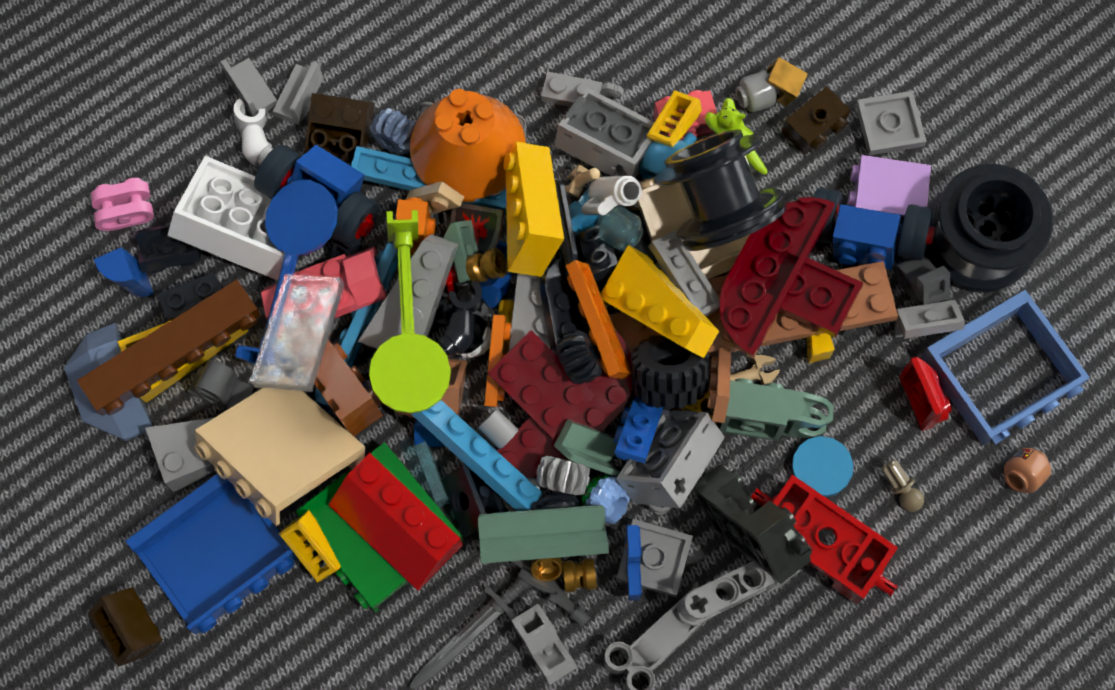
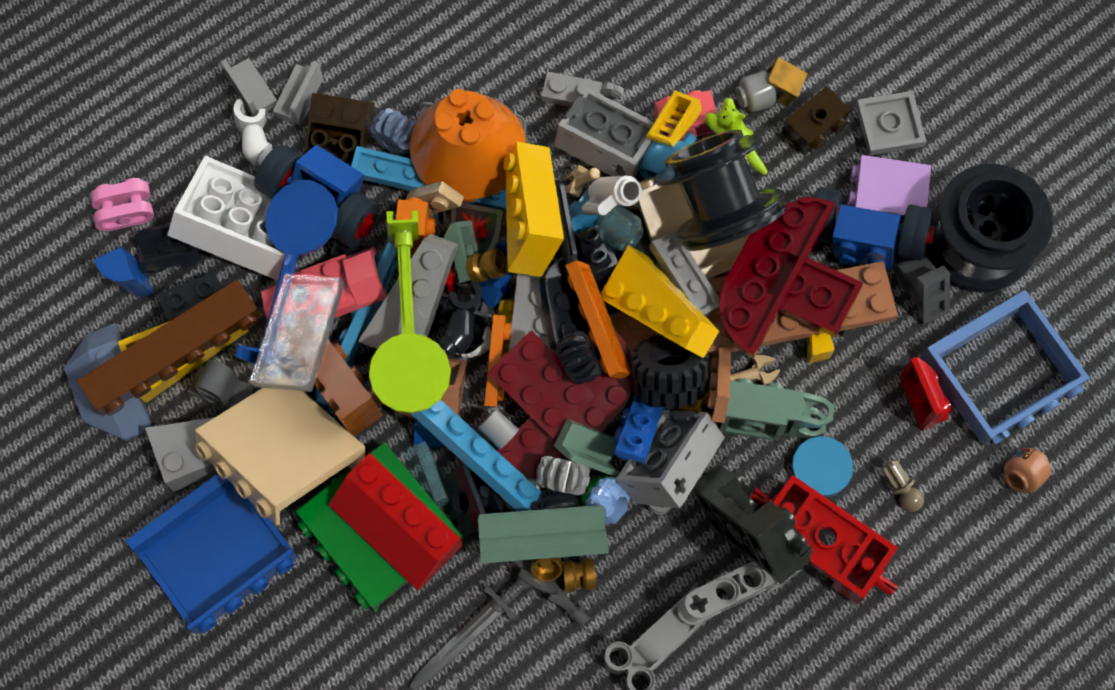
dark brown brick [88,587,163,667] -> none
yellow slope [279,510,341,583] -> none
light grey brick [511,604,577,685] -> none
light grey plate [616,519,693,597] -> none
blue tile [625,525,642,601] -> none
light grey panel [894,300,965,339] -> none

